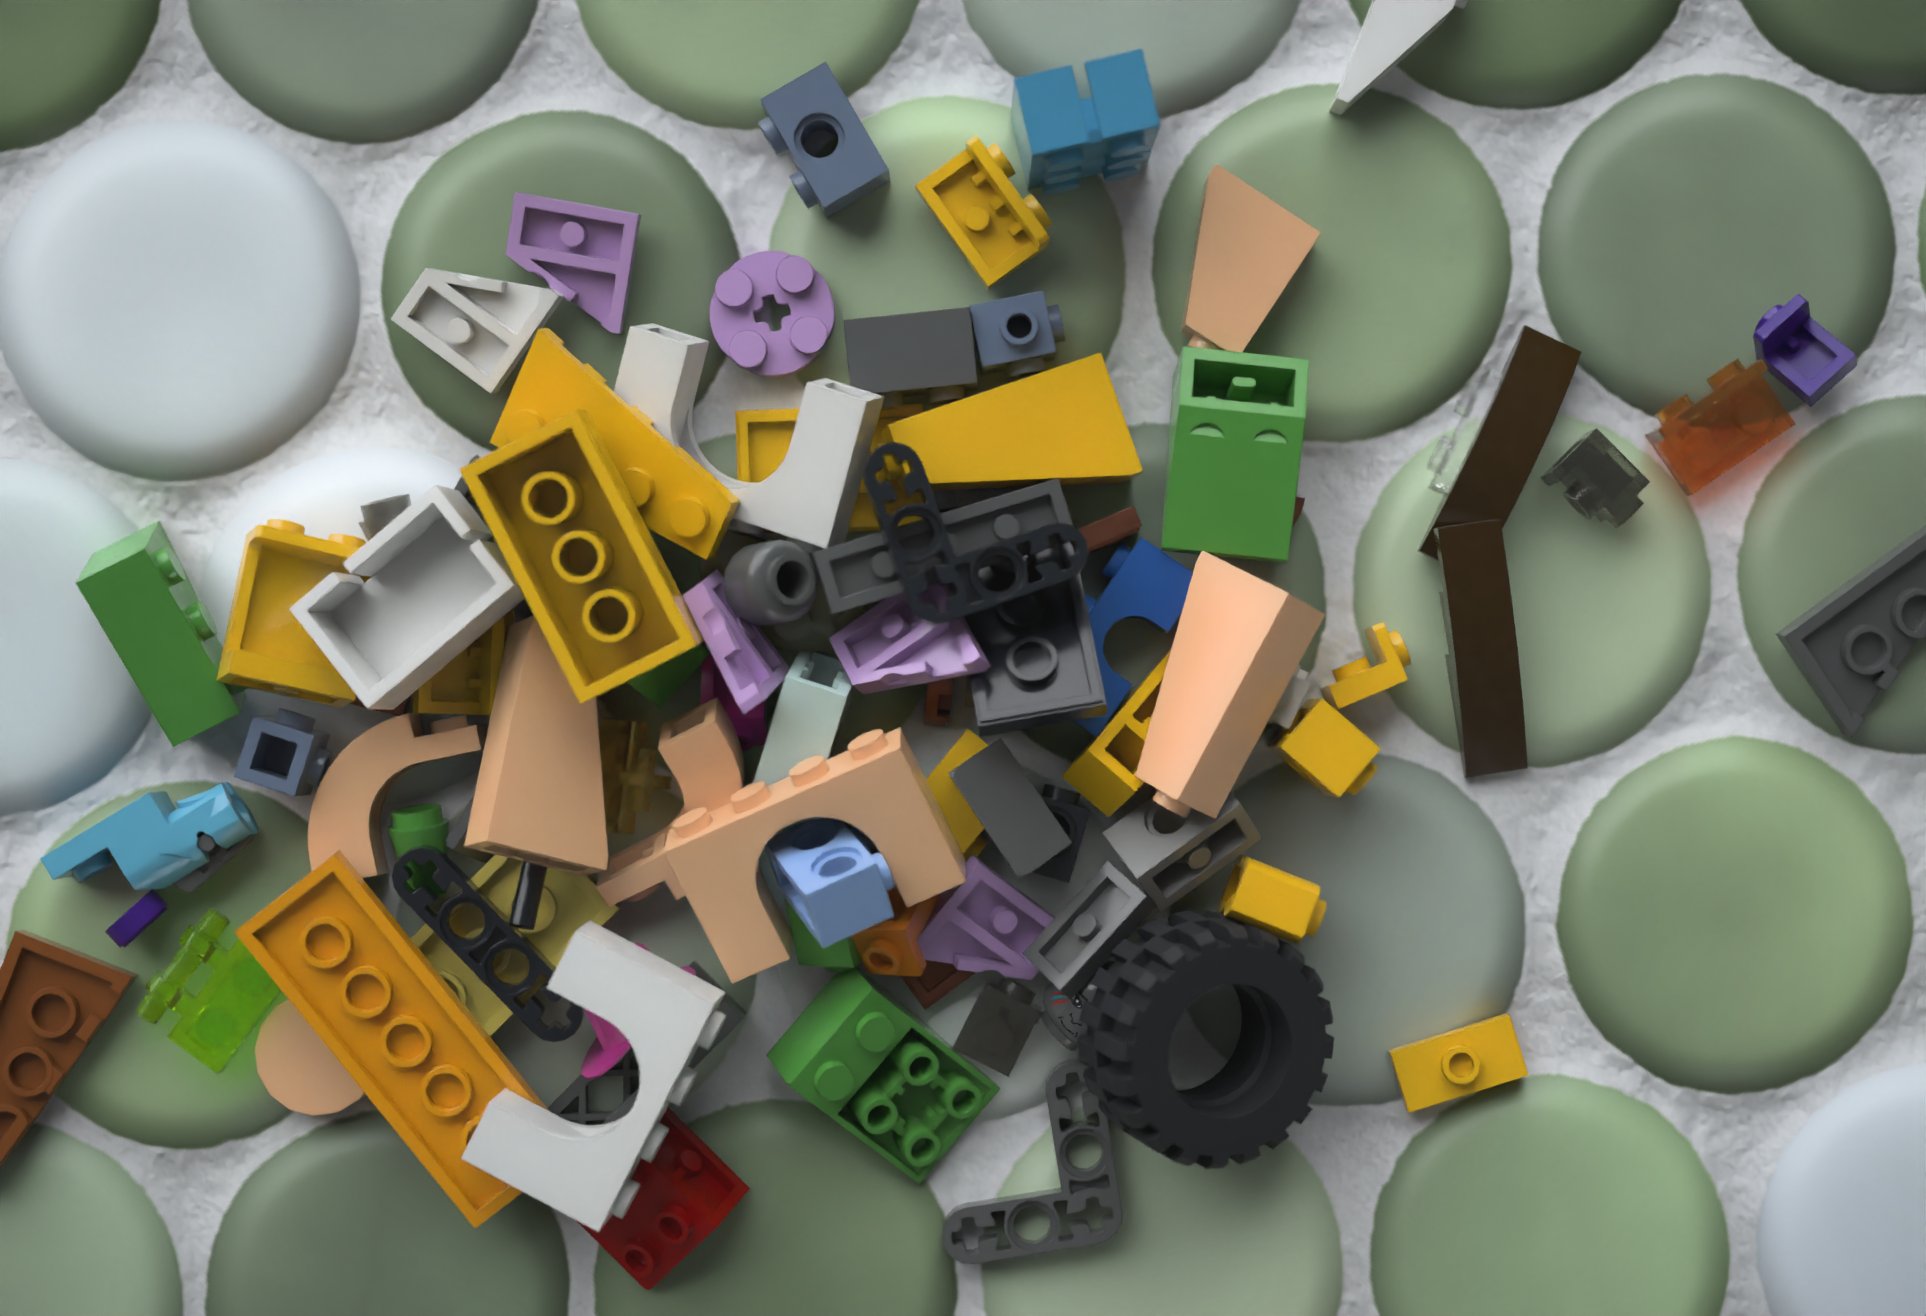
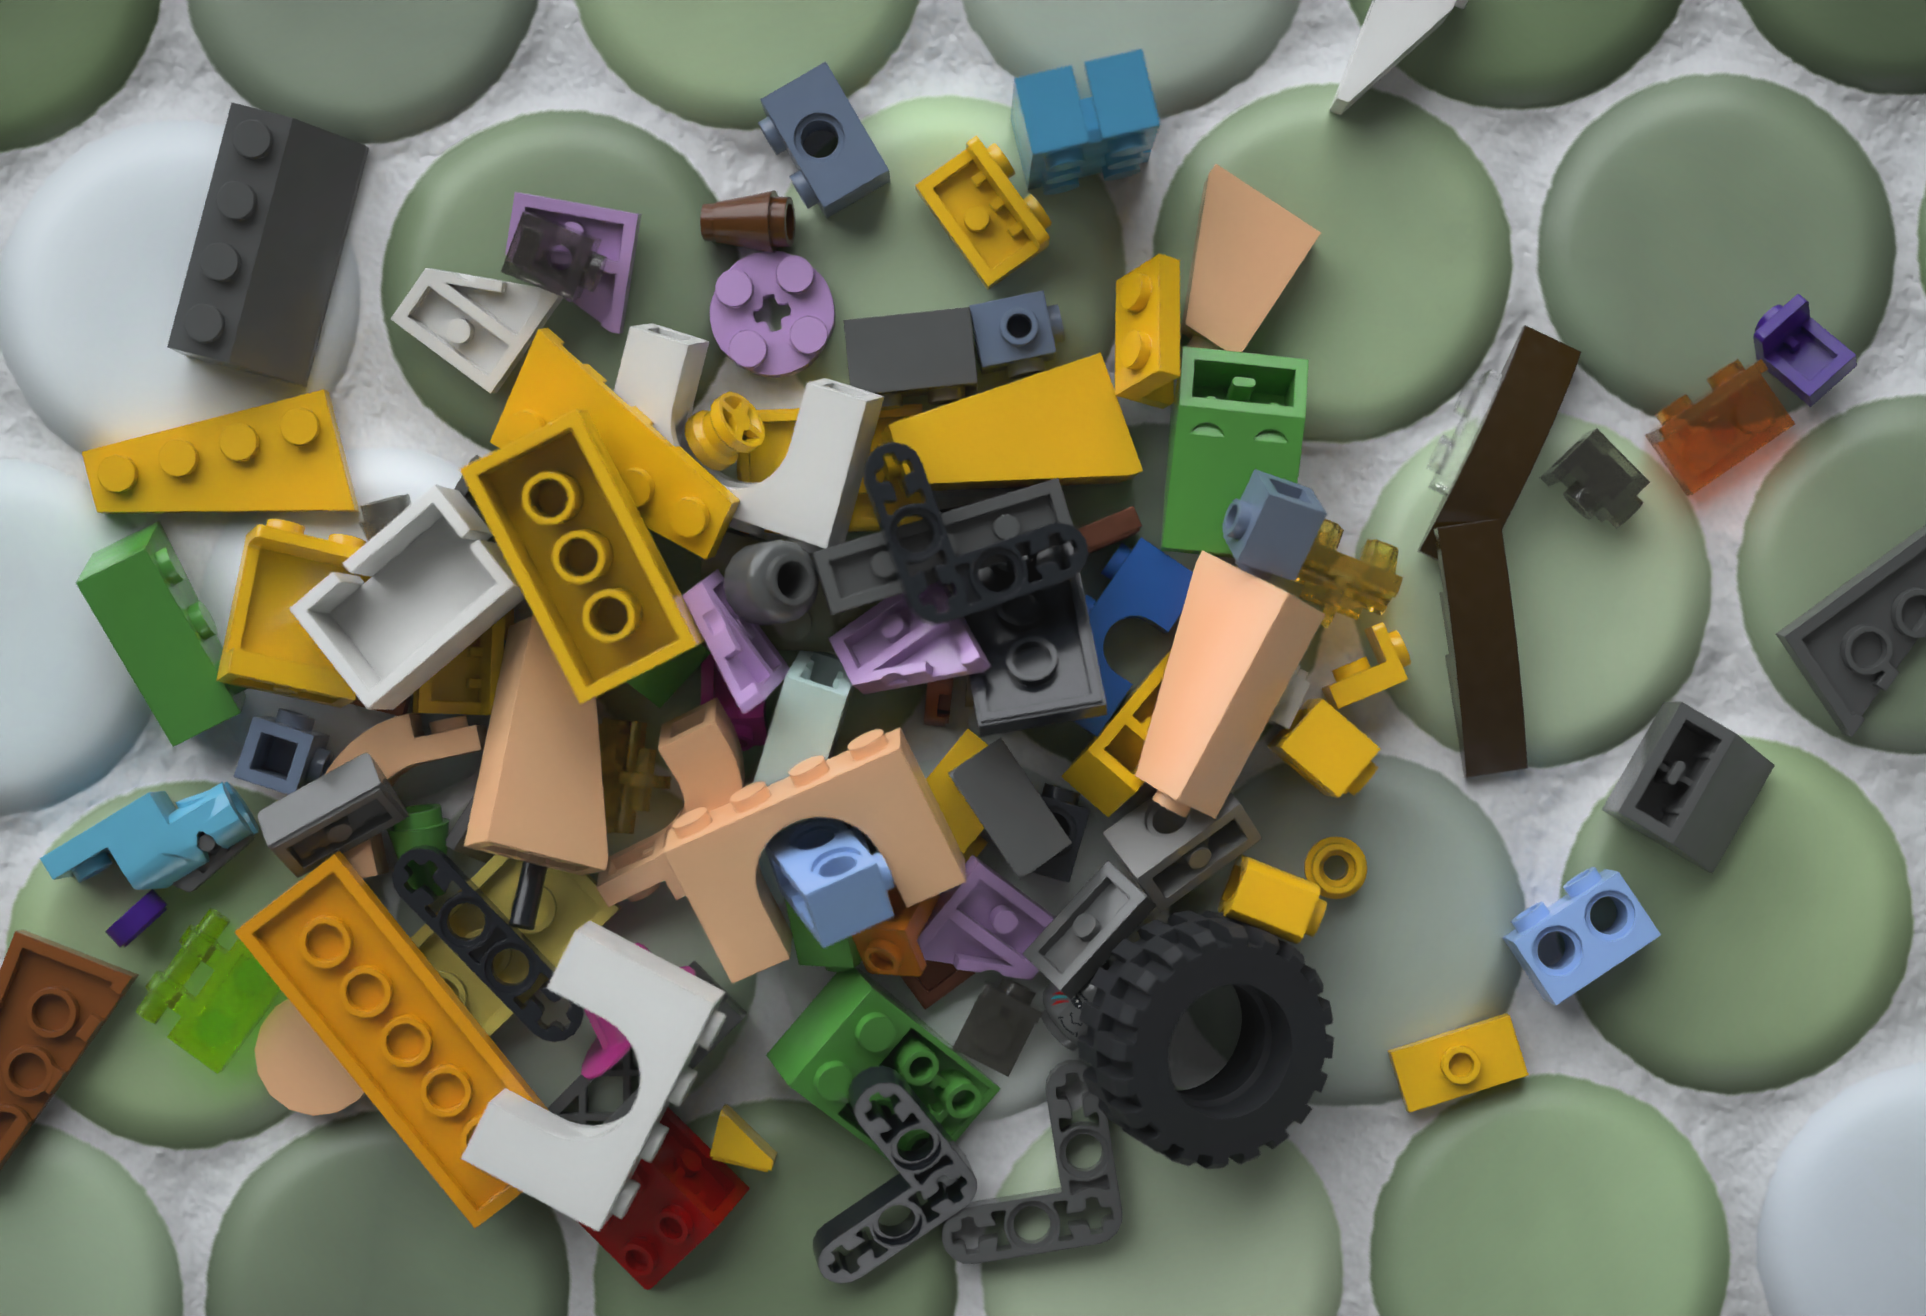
none -> yellow wing [82,389,360,514]
none -> dark grey slope [167,102,369,387]
none -> dark grey slope [258,753,409,878]
none -> clear smoke brick [501,212,607,300]
none -> yellow wheel [685,392,765,471]
none -> reddish brown cone [700,190,796,253]
none -> yellow slope [710,1104,777,1173]
none -> black beam [813,1066,977,1283]
none -> yellow bracket [1115,253,1180,409]
none -> sand blue brick [1223,469,1327,581]
none -> clear yellow hips [1294,519,1403,628]
none -> yellow plate [1304,836,1367,899]
none -> light blue brick [1503,867,1661,1005]
none -> dark grey slope [1602,702,1775,874]

